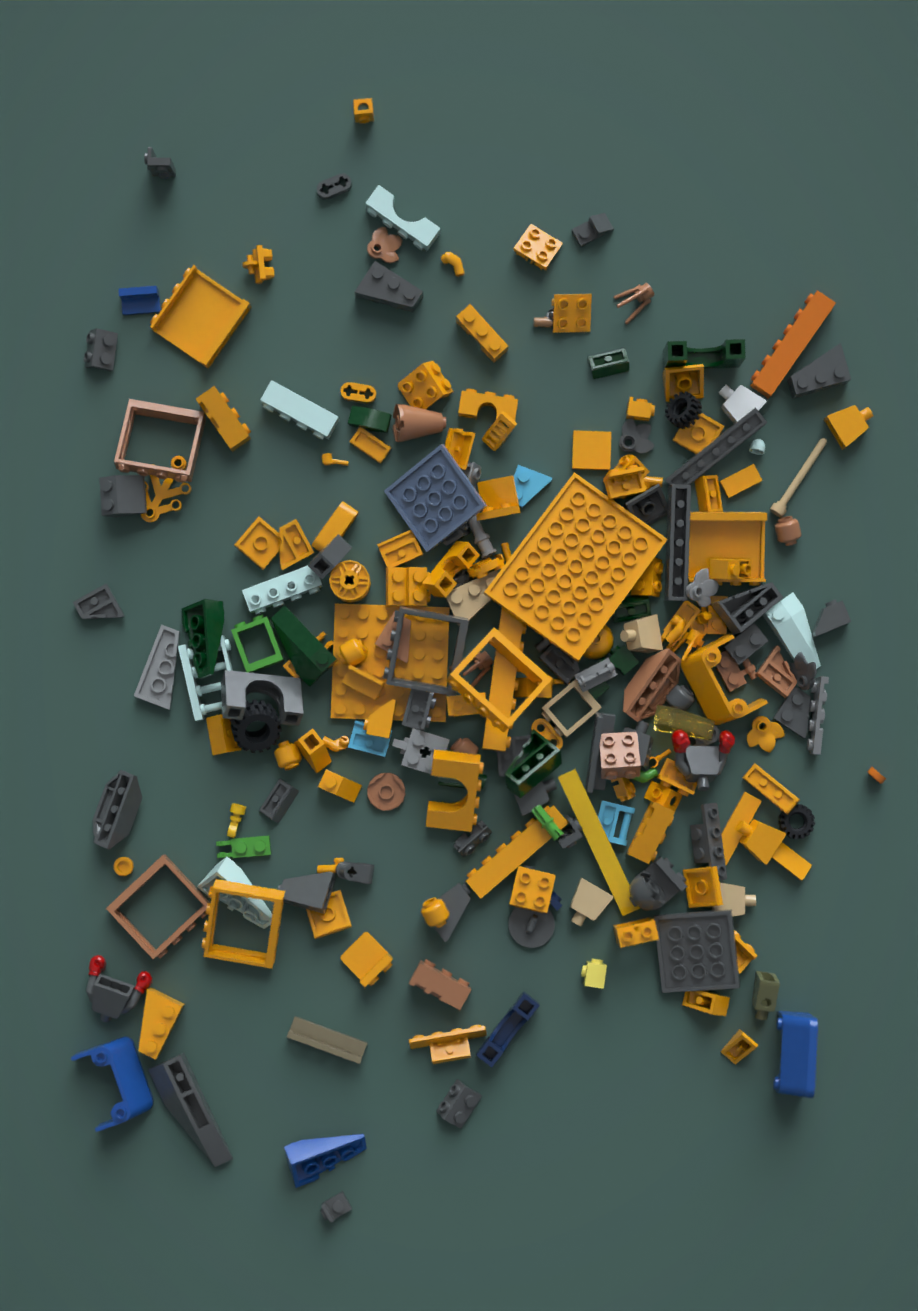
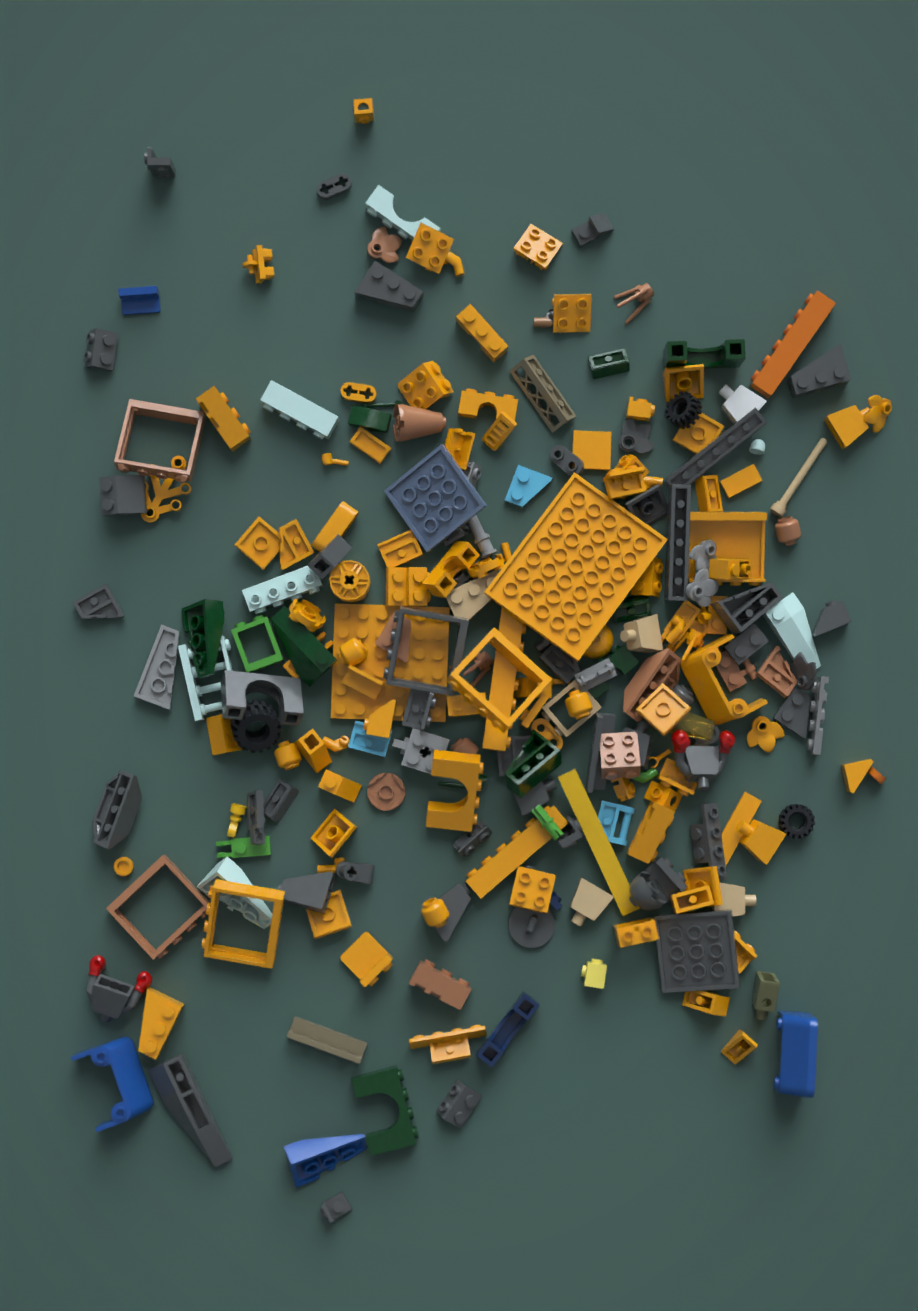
light orange panel [150,265,252,369] -> none
light orange bracket [476,475,520,521] -> none
light orange tile [742,763,800,815] -> none
light orange slope [772,842,812,881] -> none
none -> dark grey hinge [247,790,266,845]
none -> light orange plate [289,599,326,632]
none -> light orange slope [311,808,357,858]
none -> dark green arch [351,1065,419,1156]
none -> dark green hinge [362,400,402,408]
none -> light orange hinge [405,223,454,274]
none -> dark tan fence [509,354,577,433]
none -> light orange wing [520,693,549,729]
none -> dark grey plate [550,445,584,476]
none -> light orange head [565,690,593,720]
none -> light orange tile [636,683,691,736]
none -> light orange slope [669,885,714,914]
none -> light grey plate [689,540,717,573]
none -> light orange slope [841,759,874,794]
none -> light orange plate [864,395,892,433]

